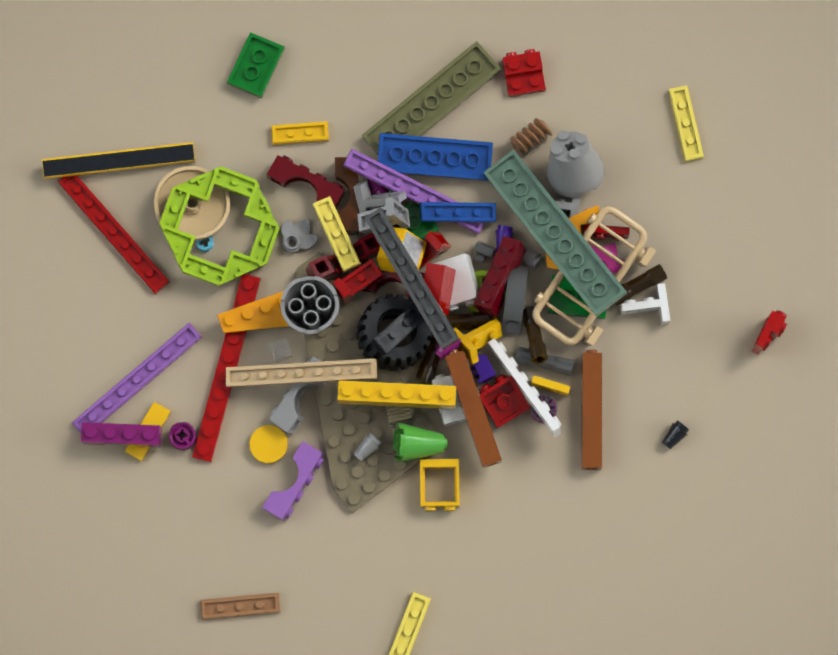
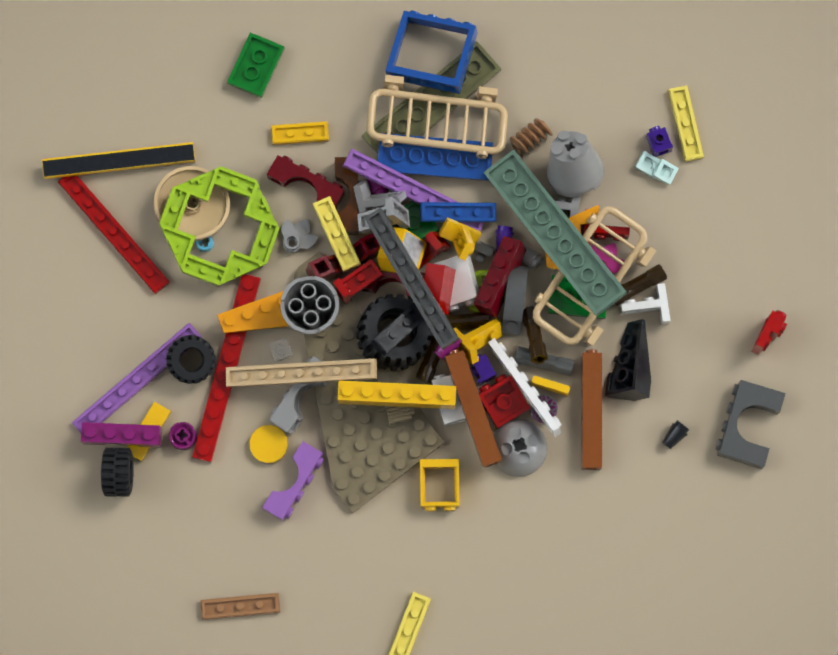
light grey cone [353,432,382,461] -> none
bright green cone [393,423,448,462] -> none
red plate [502,49,546,97] -> none
none -> black tyre [101,448,134,497]
none -> black tyre [166,335,216,384]
none -> tan bar [366,75,508,159]
none -> blue window [385,10,478,94]
none -> yellow bracket [439,217,482,261]
none -> light grey piece [493,420,547,477]
none -> black wedge [605,319,651,401]
none -> light aqua slope [634,151,679,185]
none -> dark purple brick [646,126,673,157]
none -> dark grey arch [716,380,786,469]

